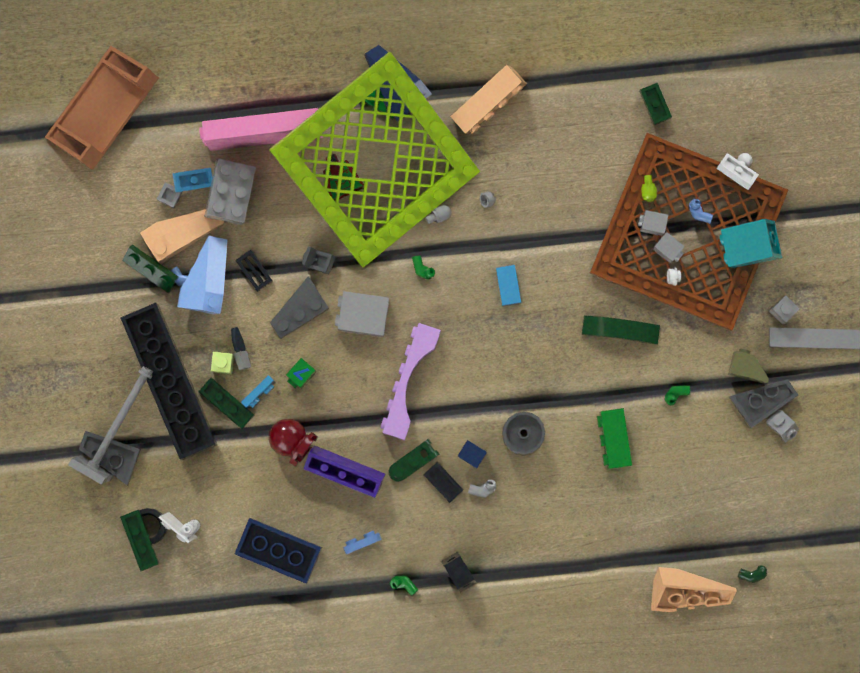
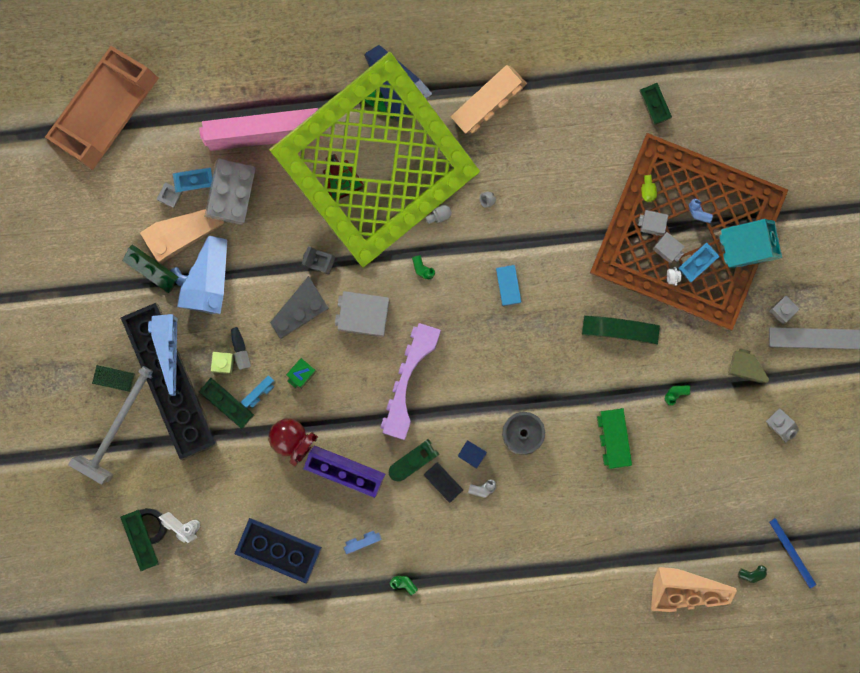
dark grey wing [79,431,141,486] -> none
black tile [235,250,273,292] -> none
black torso [441,551,476,593] -> none
white plate [716,153,759,190] -> none
dark grey wing [729,379,798,428] -> none
none -> clear green tile [92,365,135,392]
none -> light blue wedge [148,314,178,396]
none -> dark azure plate [678,242,720,283]
none -> blue bar [769,518,816,588]

